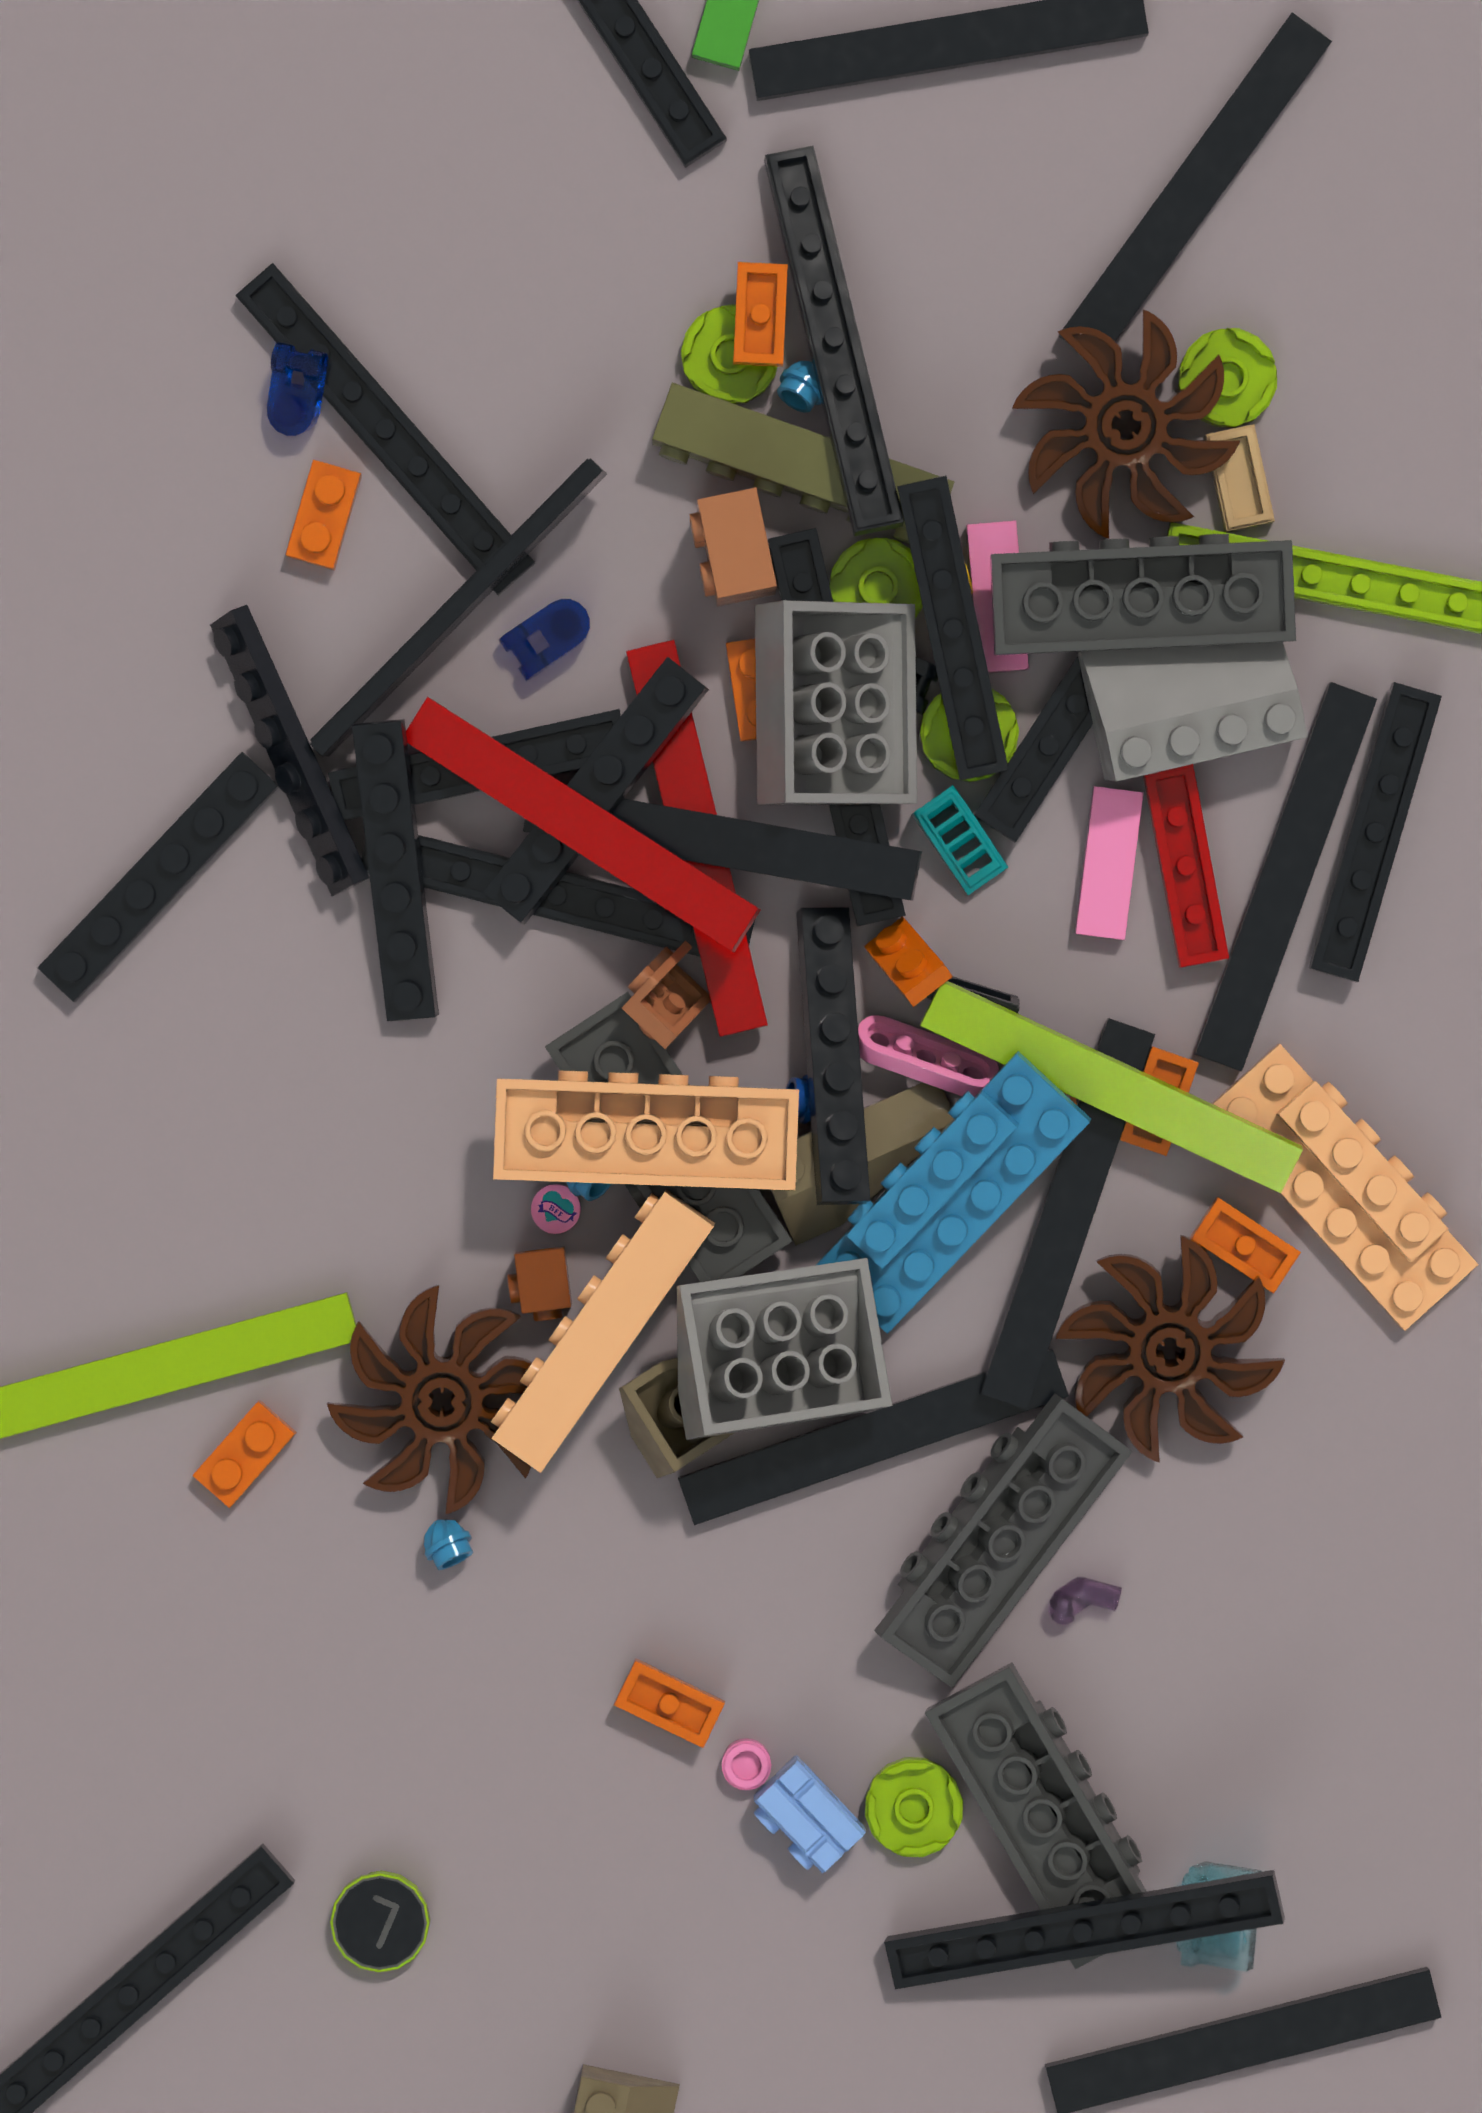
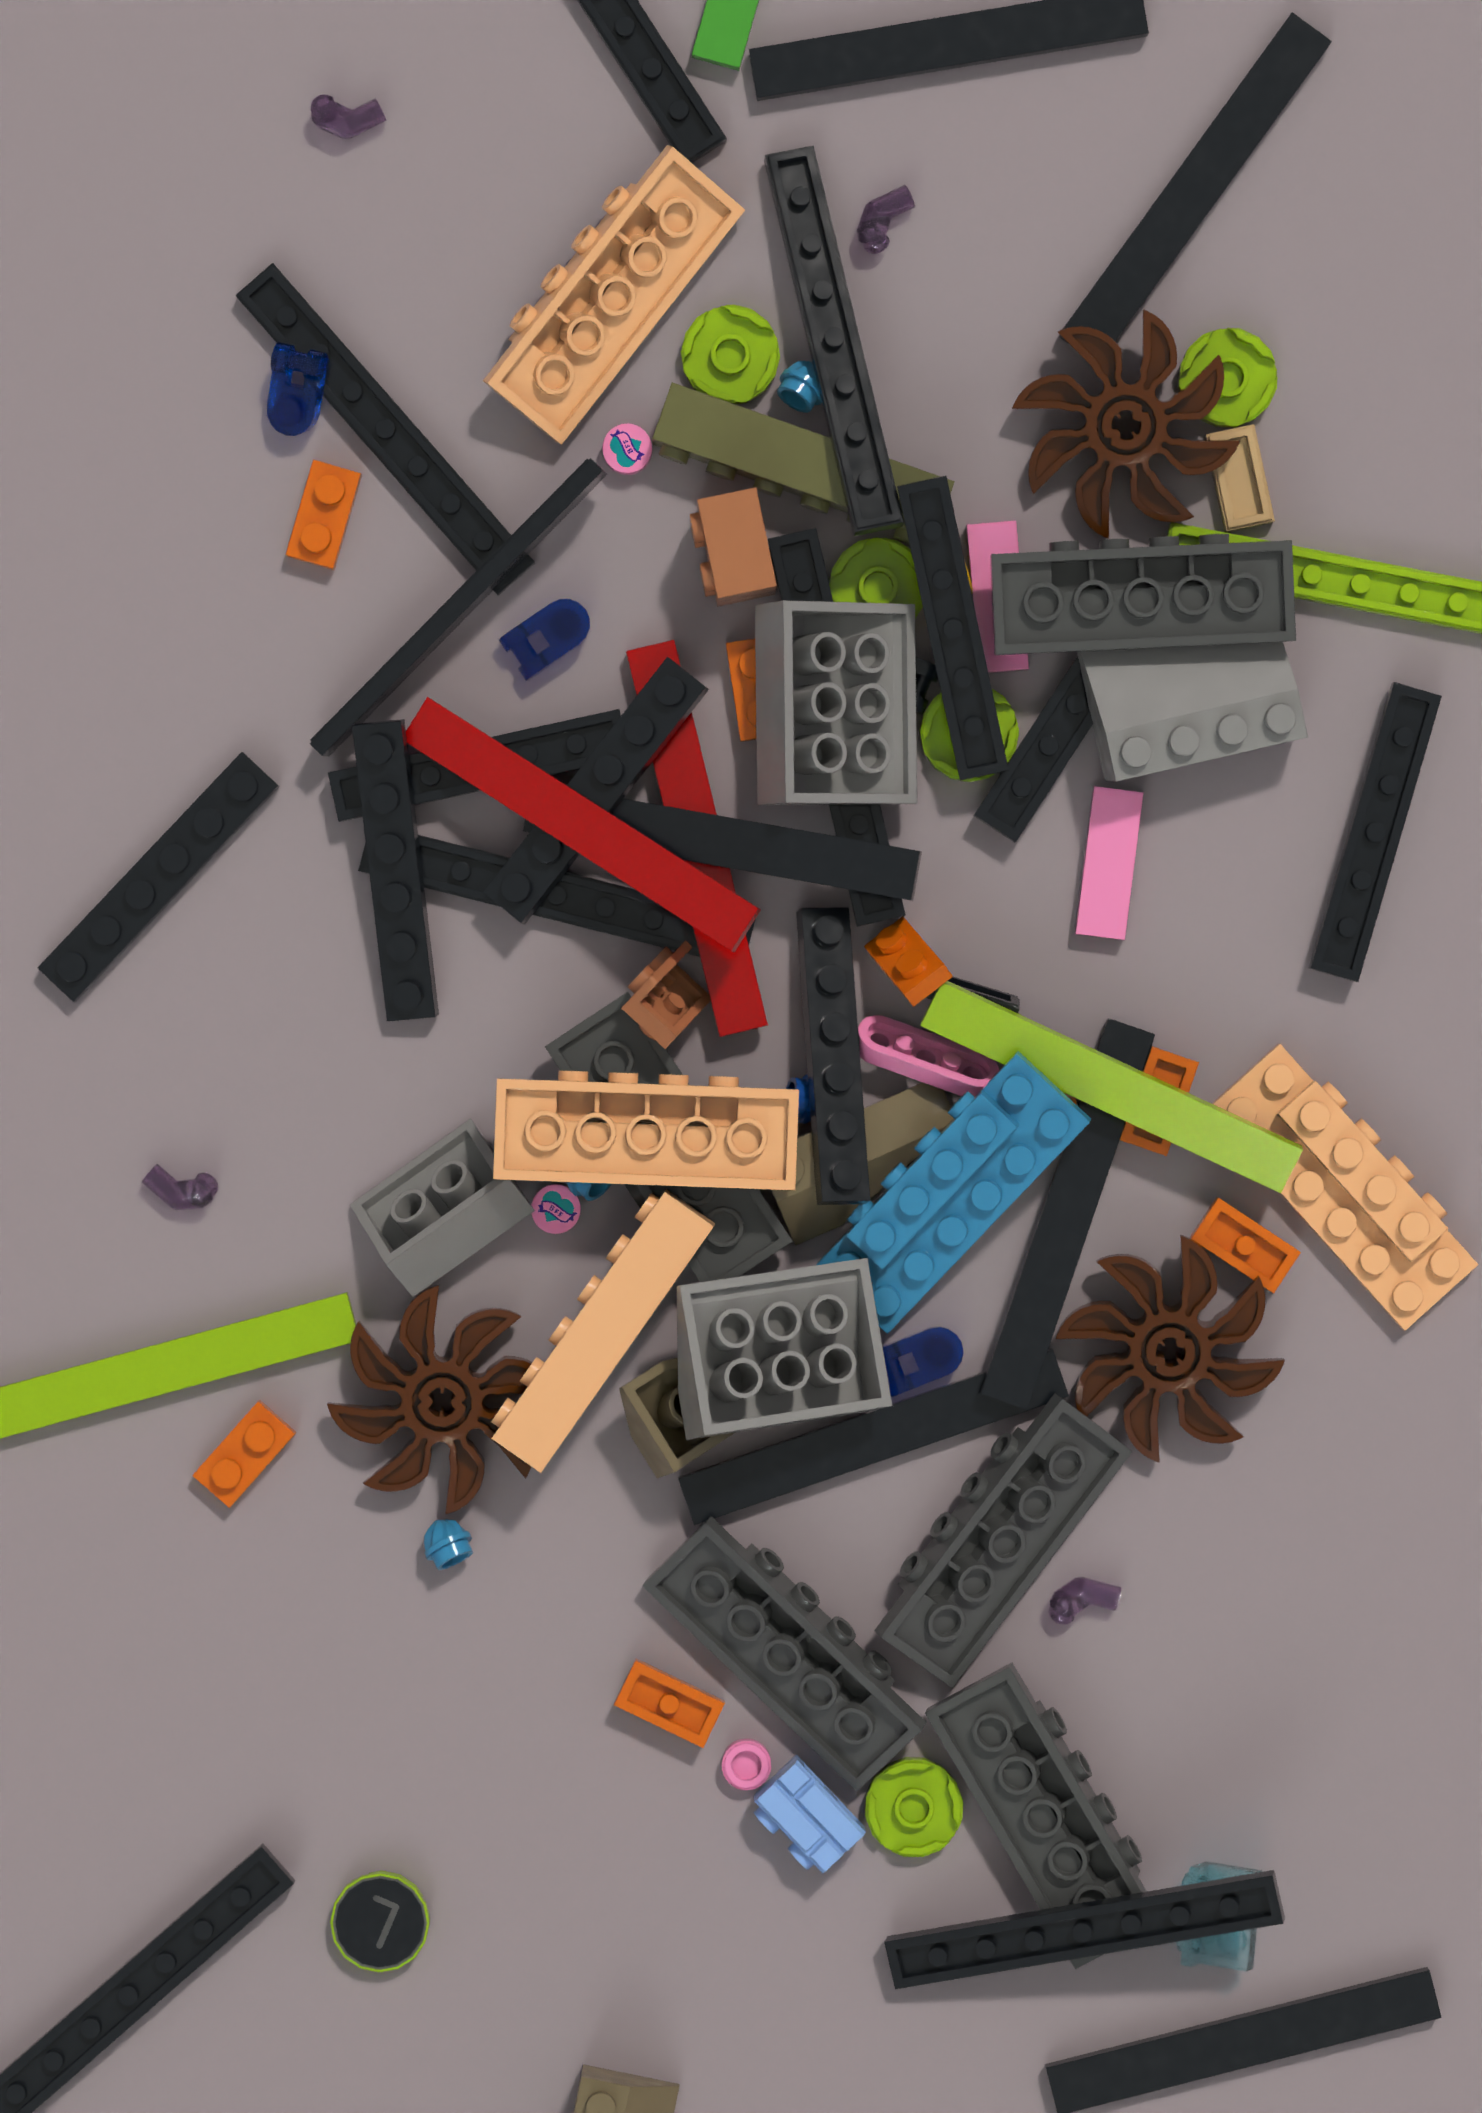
black plate [210,605,370,896] -> none
dark orange brick [508,1246,572,1321] -> none
orange plate [733,262,788,367] -> none
teal slope [911,785,1008,896] -> none
red plate [1143,764,1229,968] -> none
black tile [1194,682,1377,1072] -> none
none -> clear purple arm [141,1164,219,1210]
none -> clear purple arm [310,94,387,139]
none -> light grey slope [350,1118,535,1297]
none -> light nougat plate [483,145,745,445]
none -> bright pink tile [602,423,652,475]
none -> dark grey plate [642,1516,926,1791]
none -> clear purple arm [856,185,915,254]
none -> clear blue plate [882,1326,964,1397]

